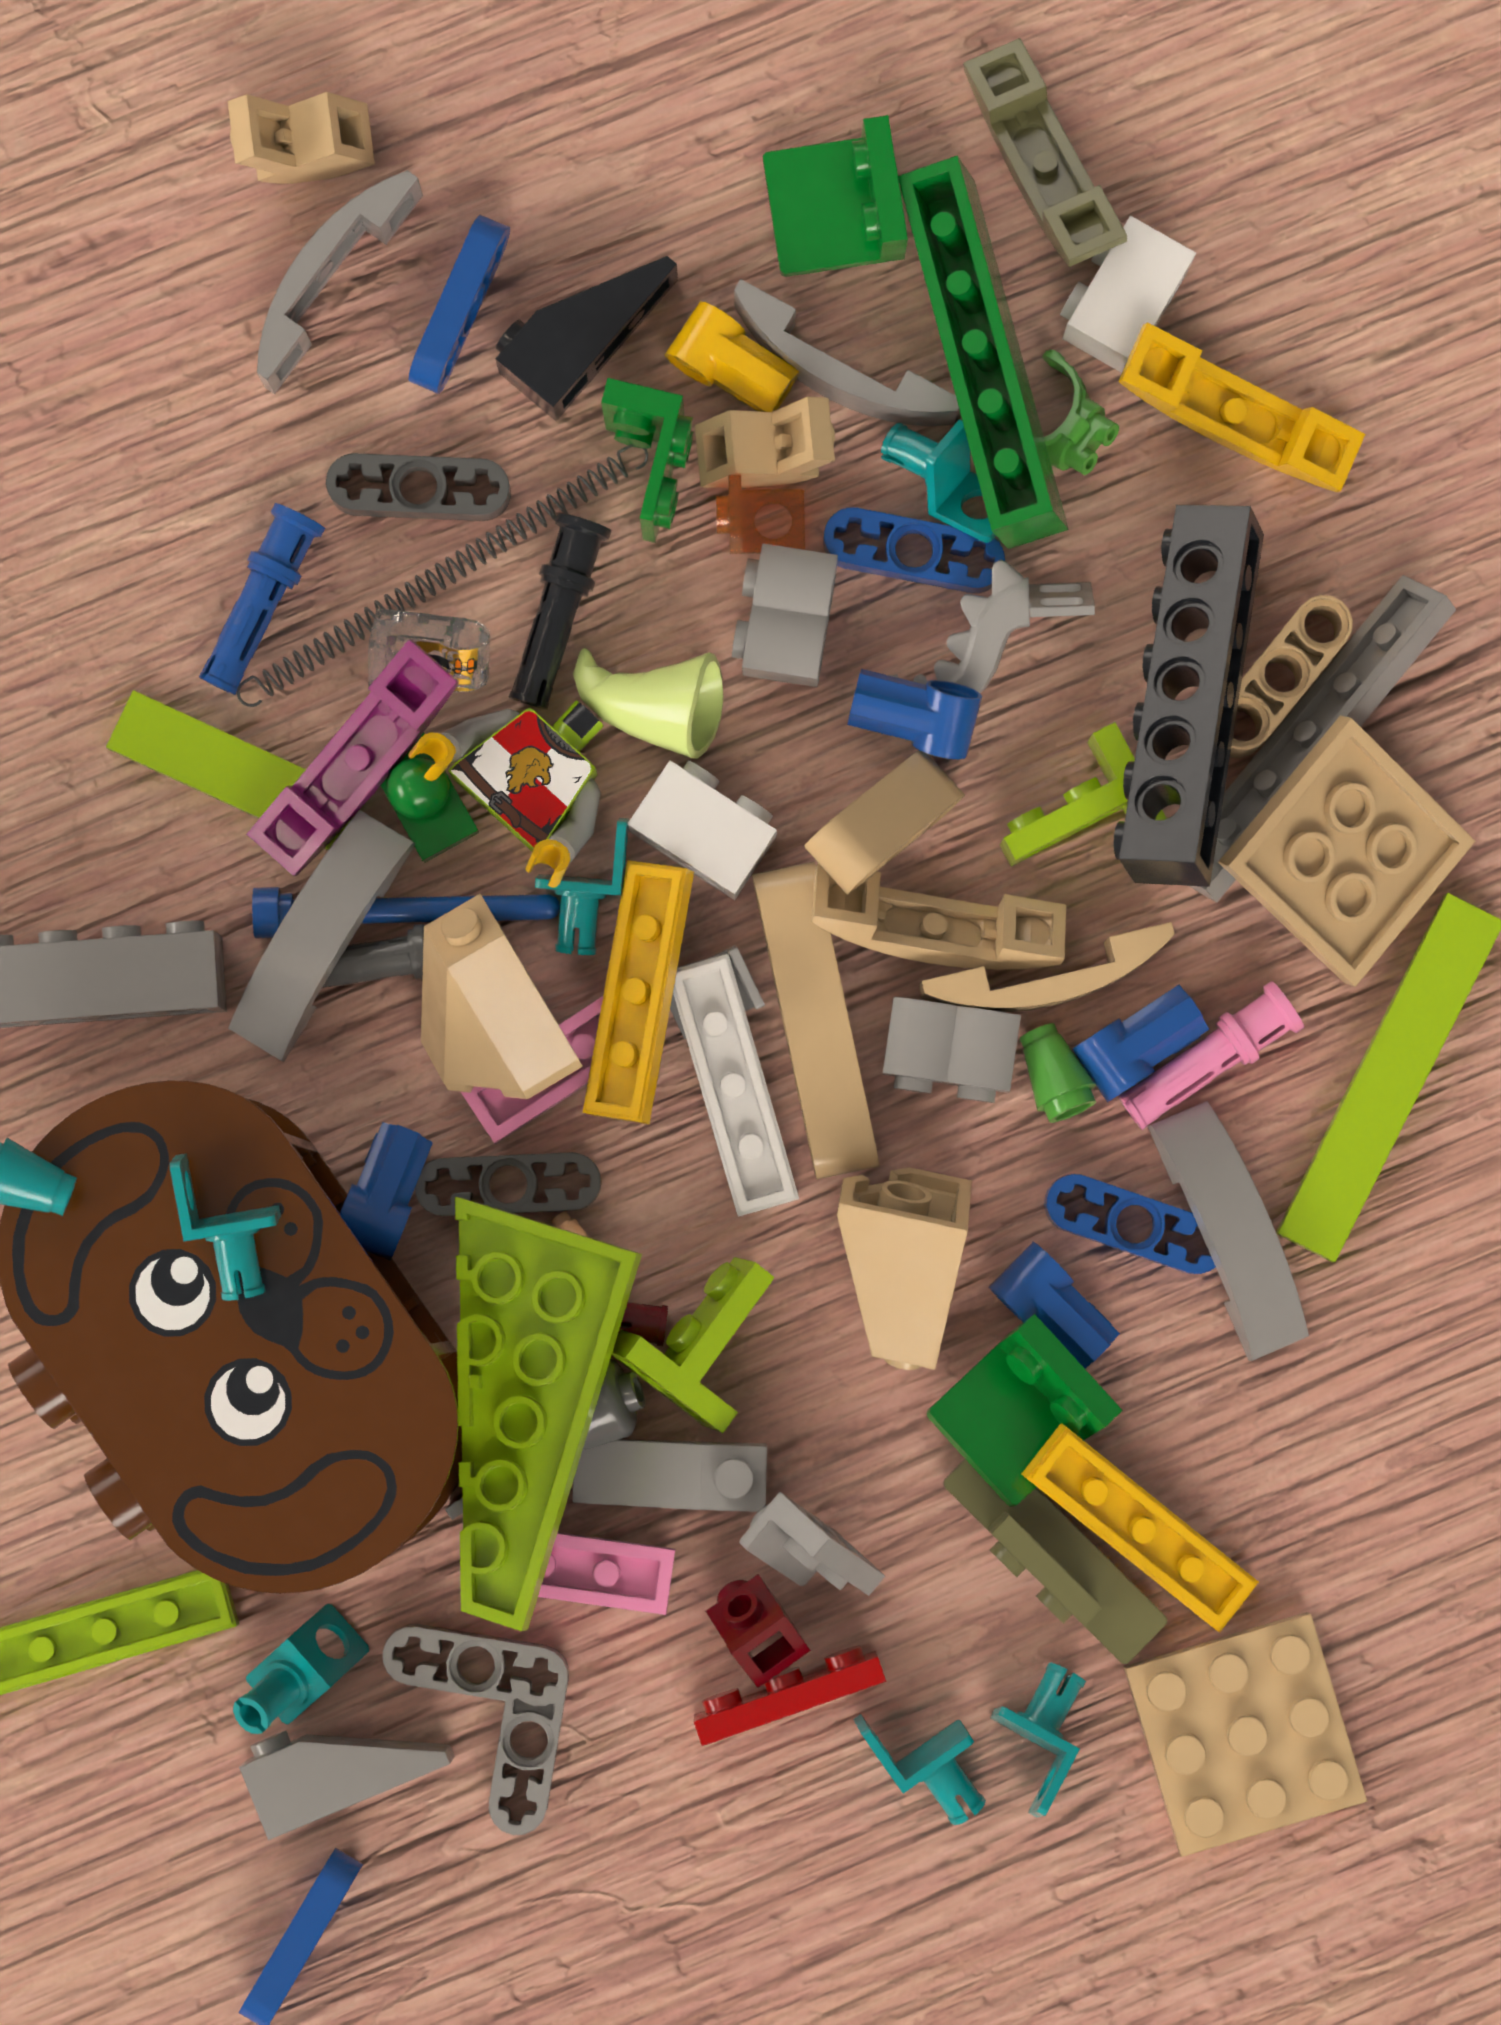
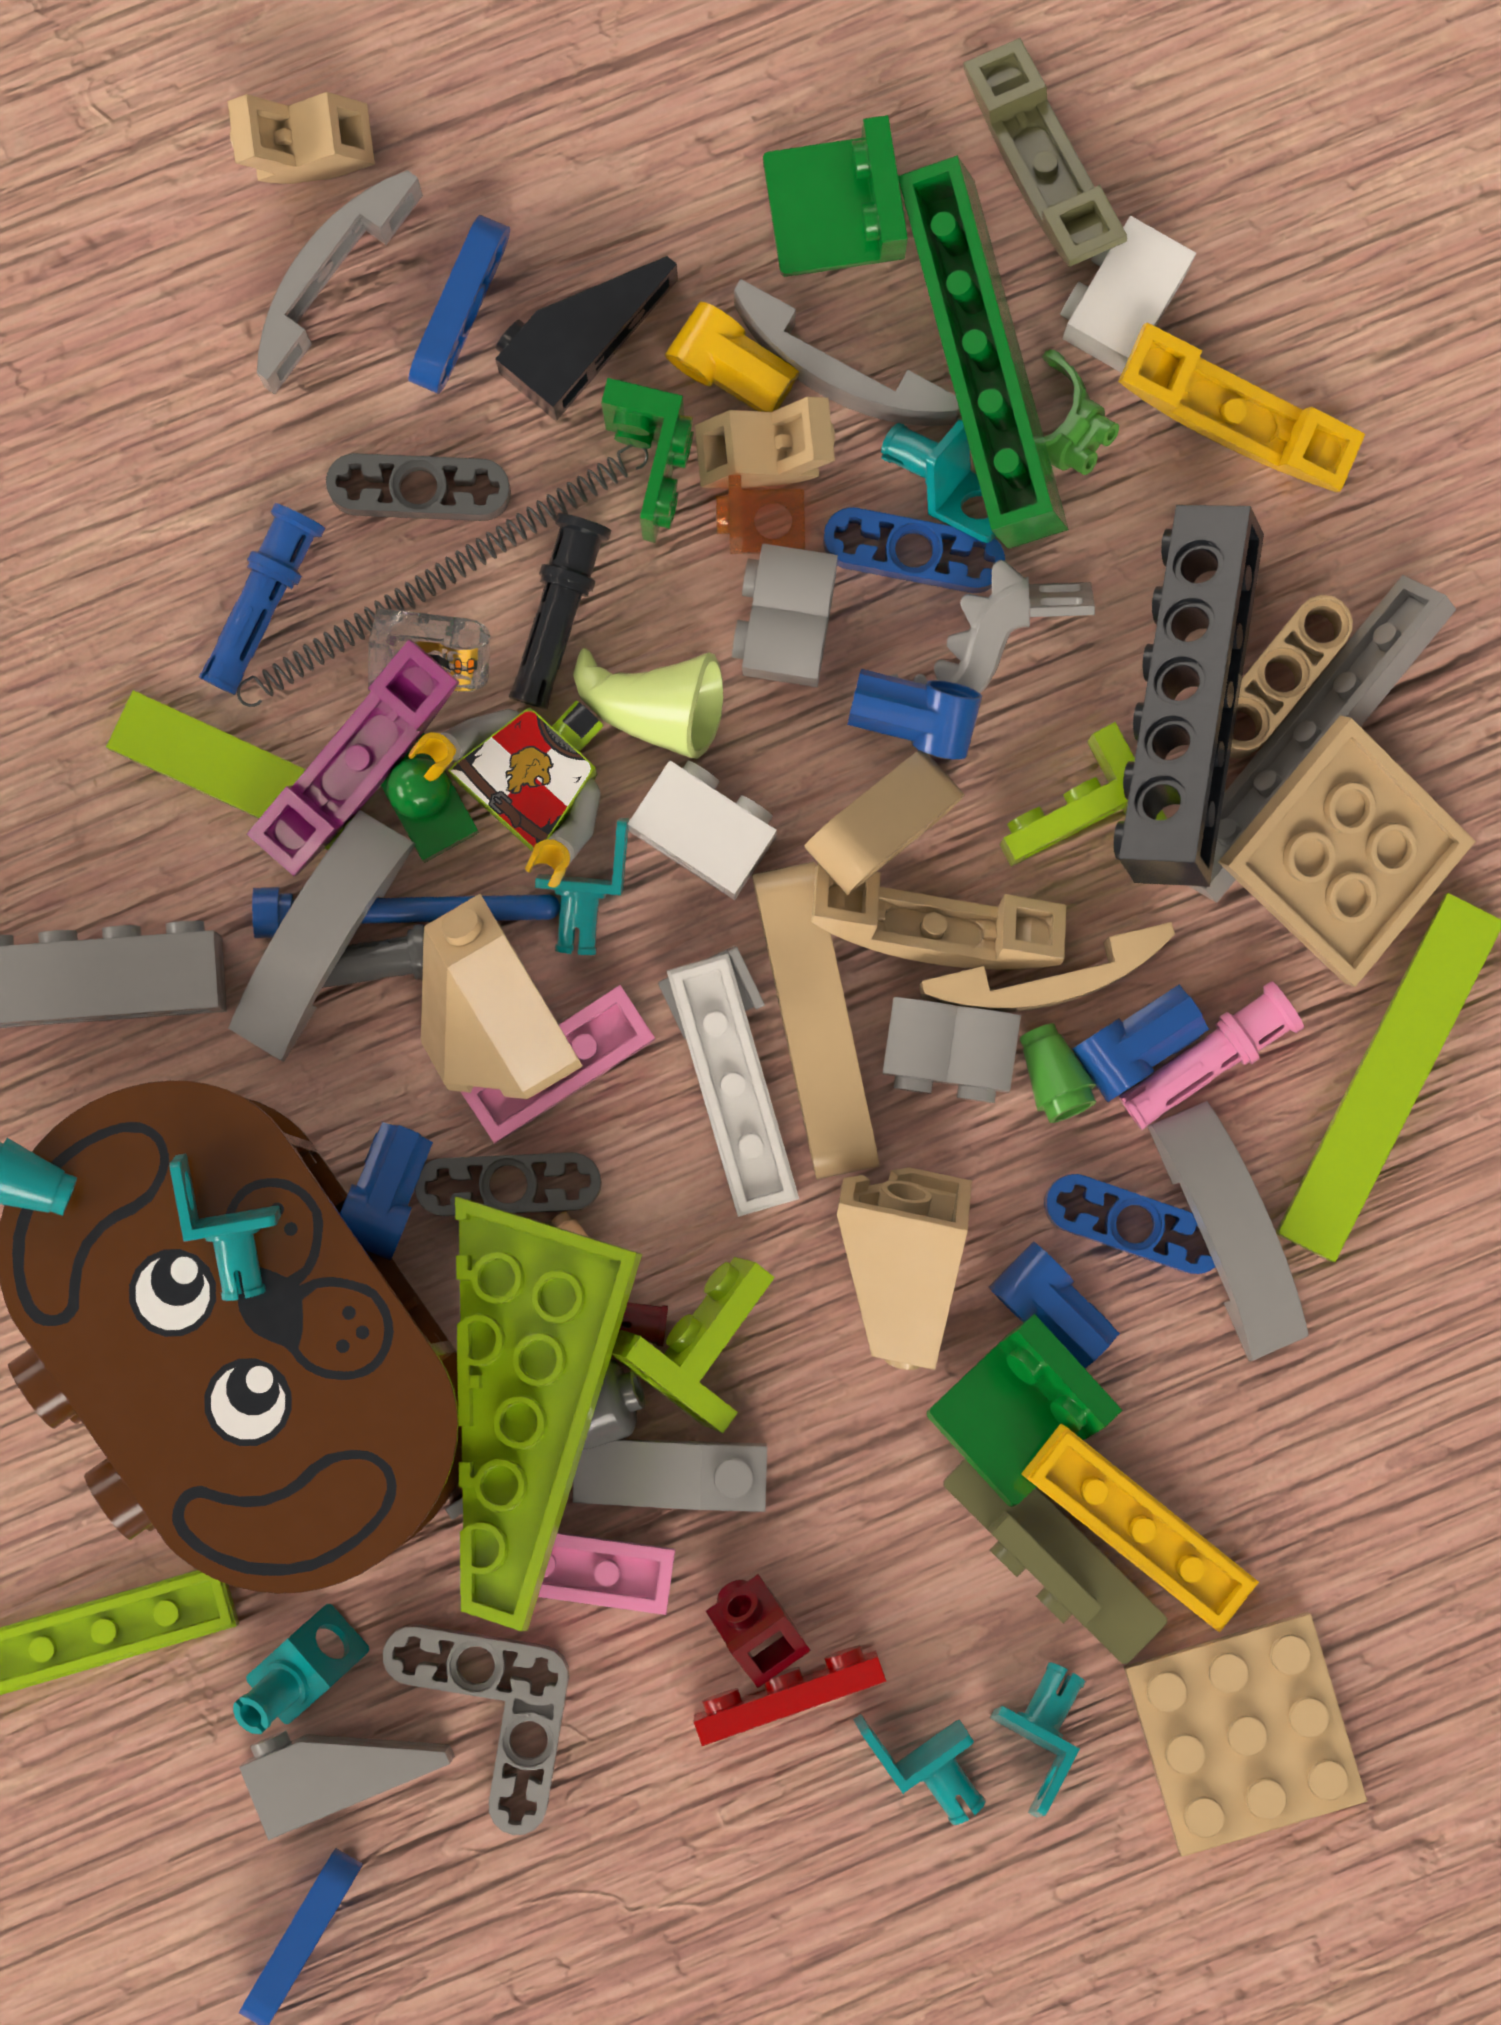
yellow tile [582,860,694,1125] -> none
light grey bracket [740,1492,885,1596] -> none

